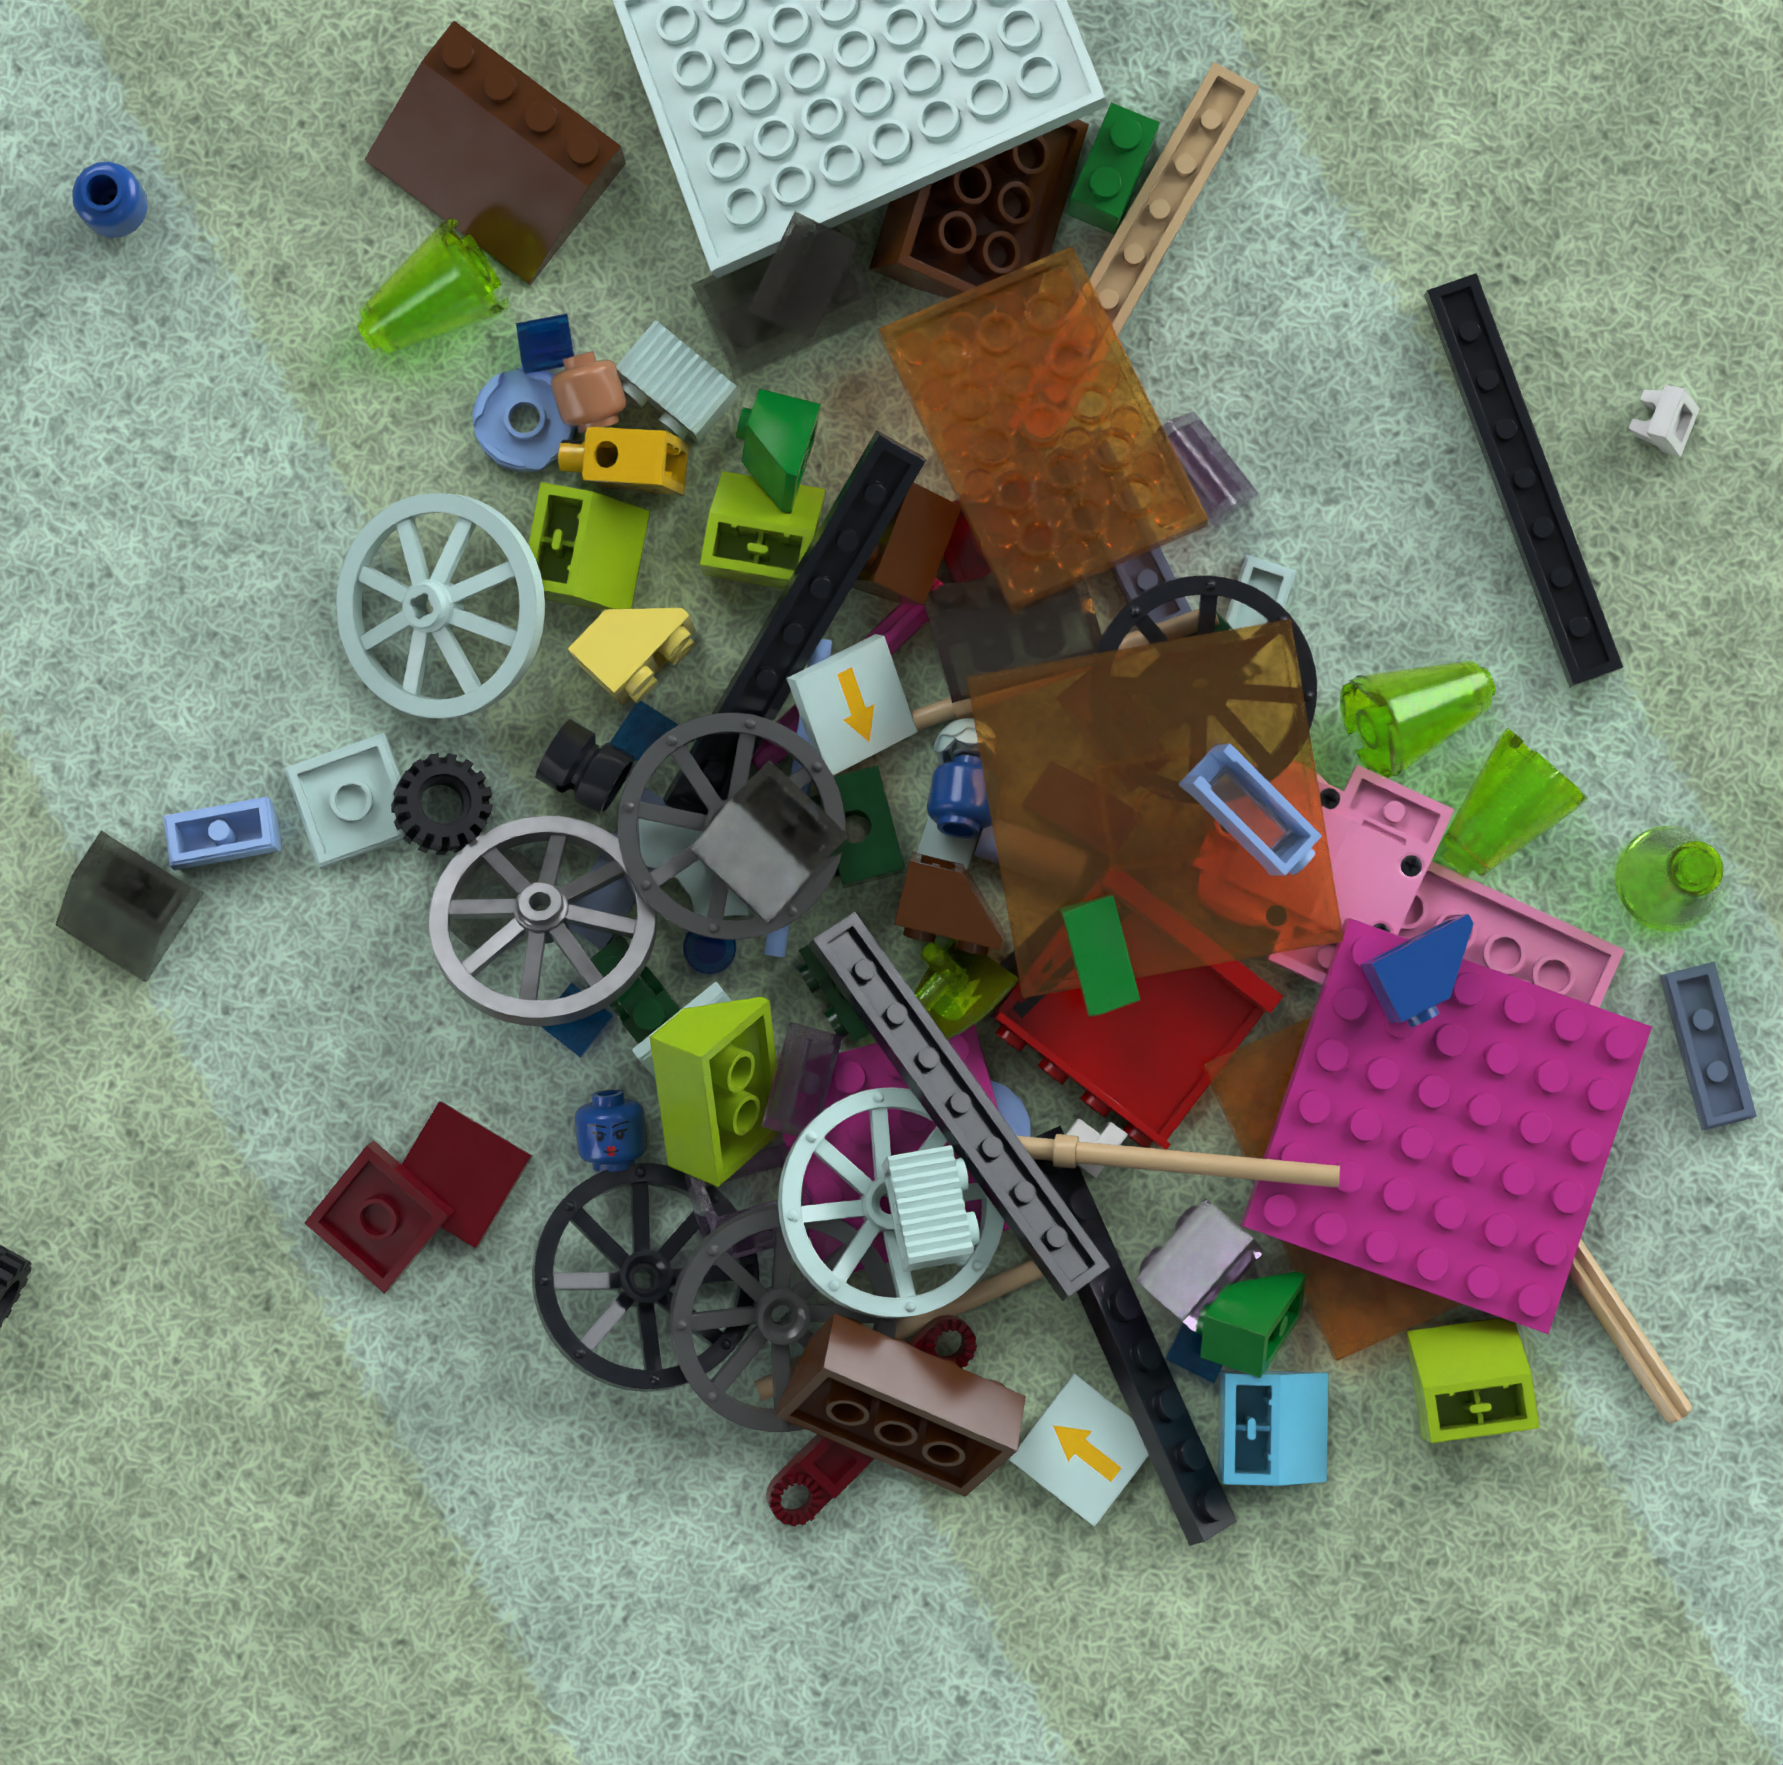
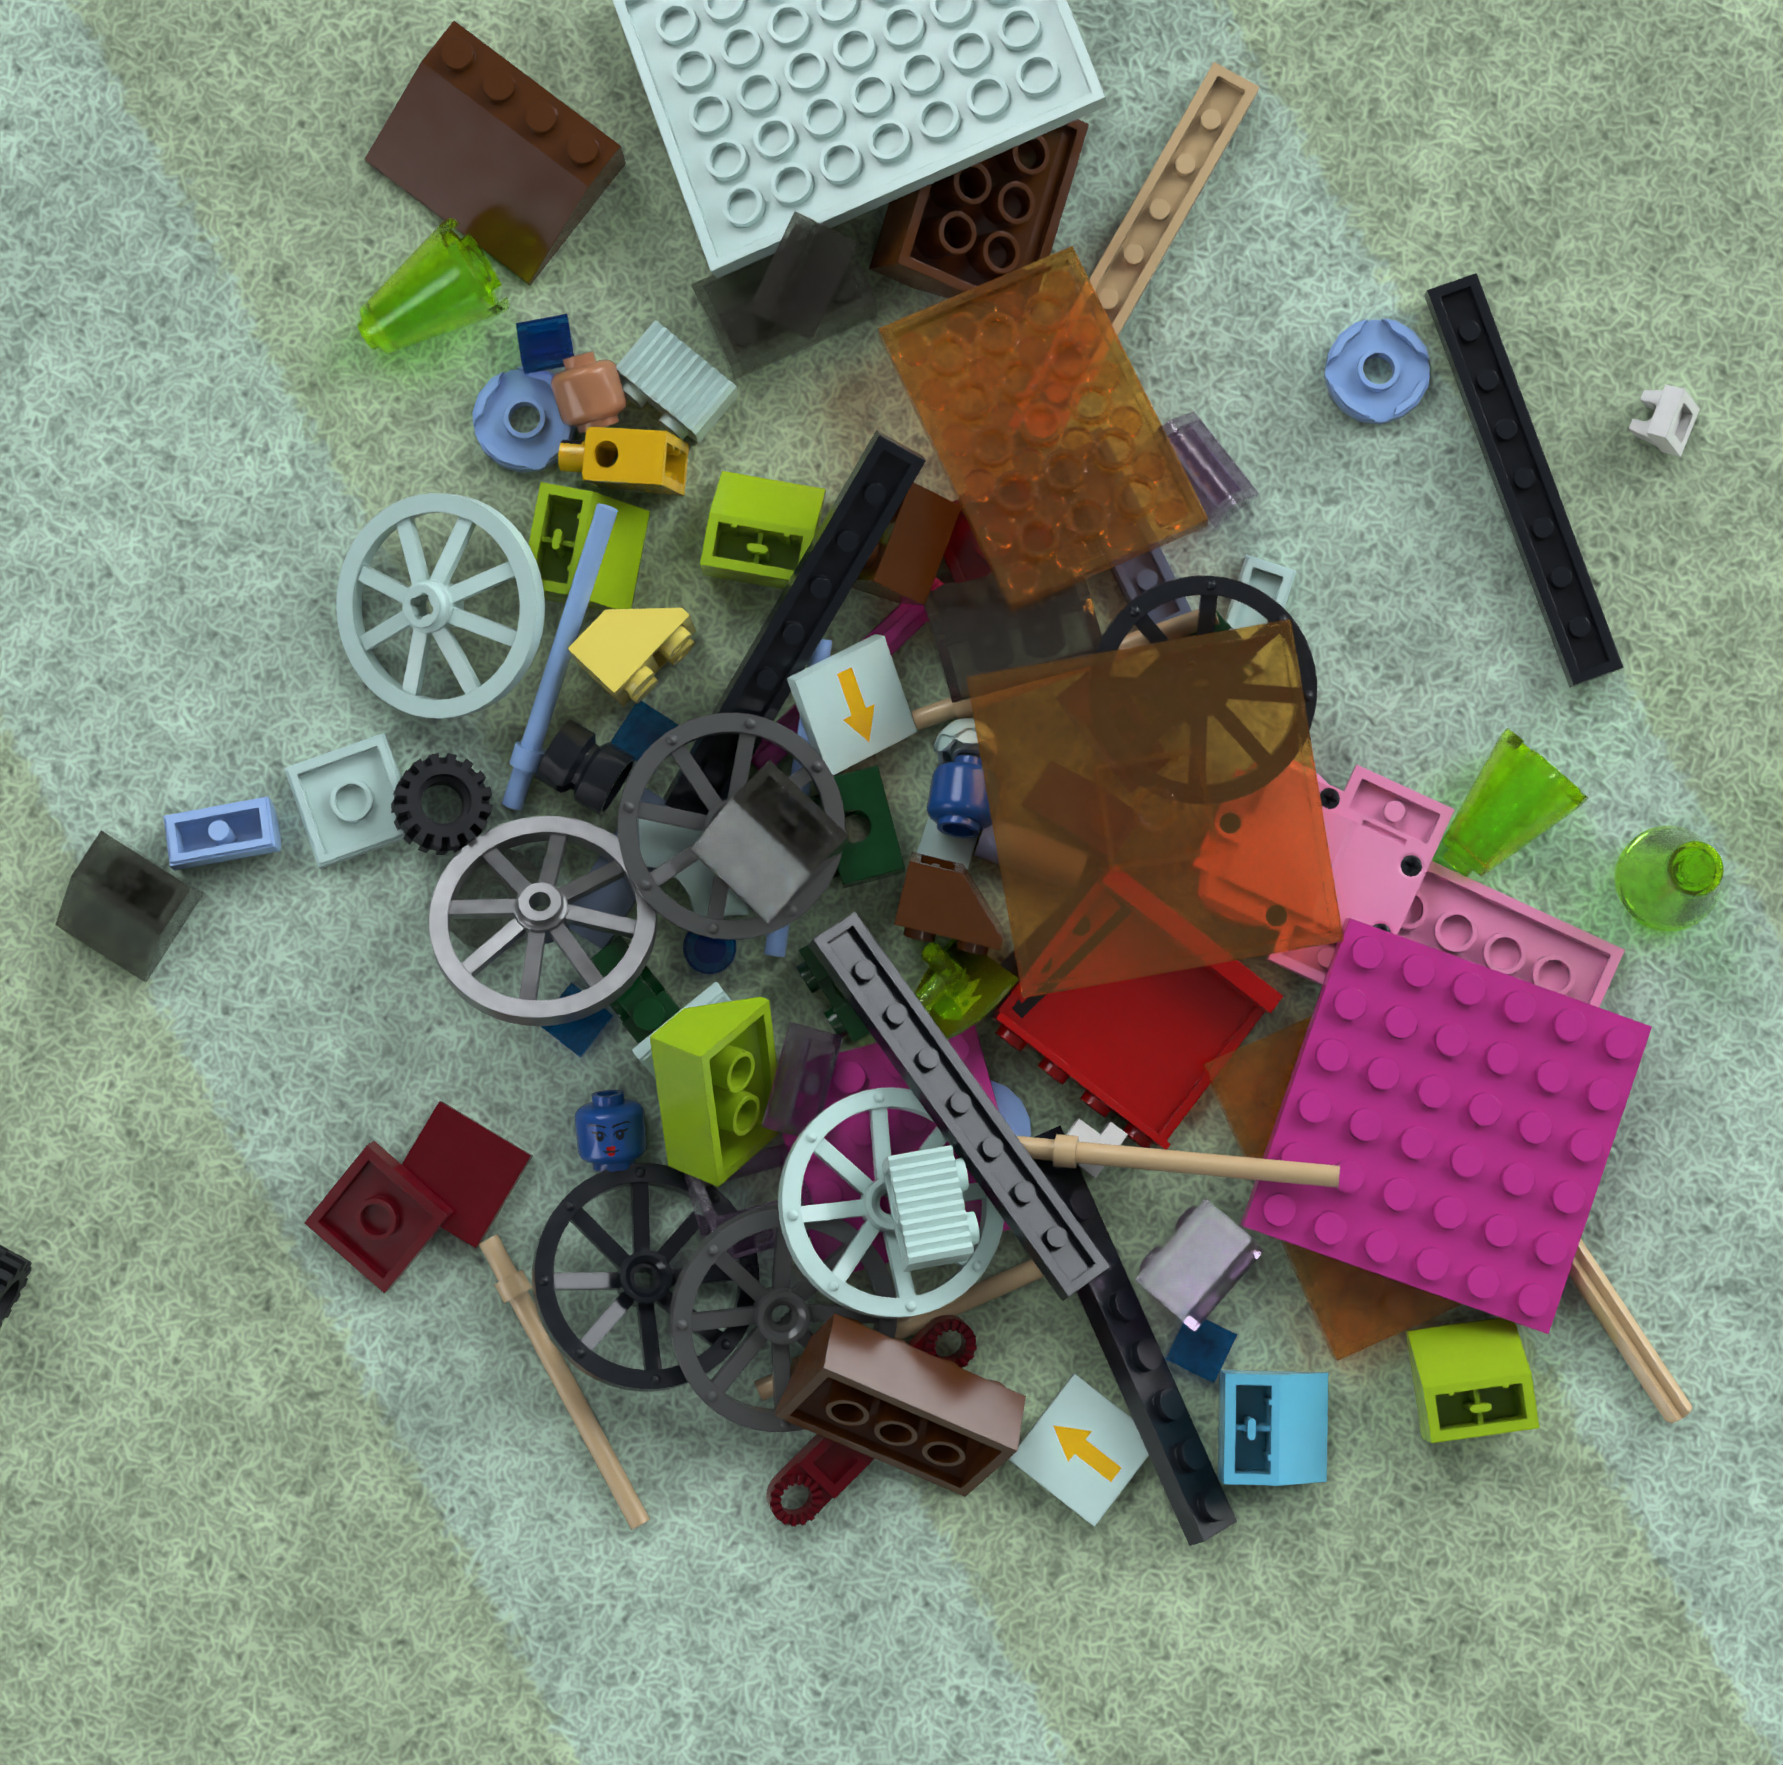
blue head [72,161,148,238] -> none
green slope [736,389,821,513] -> none
green slope [1060,894,1140,1017] -> none
green brick [1068,102,1160,234] -> none
light blue window [1178,743,1322,876] -> none
green slope [1196,1271,1306,1378] -> none
clear neon green cone [1340,660,1496,778] -> none
blue slope [1360,914,1474,1028] -> none
sand blue tile [1659,961,1757,1130] -> none
none -> tan bar [479,1234,650,1530]
none -> light blue bar [502,503,618,810]
none -> light blue tile [1324,318,1430,425]

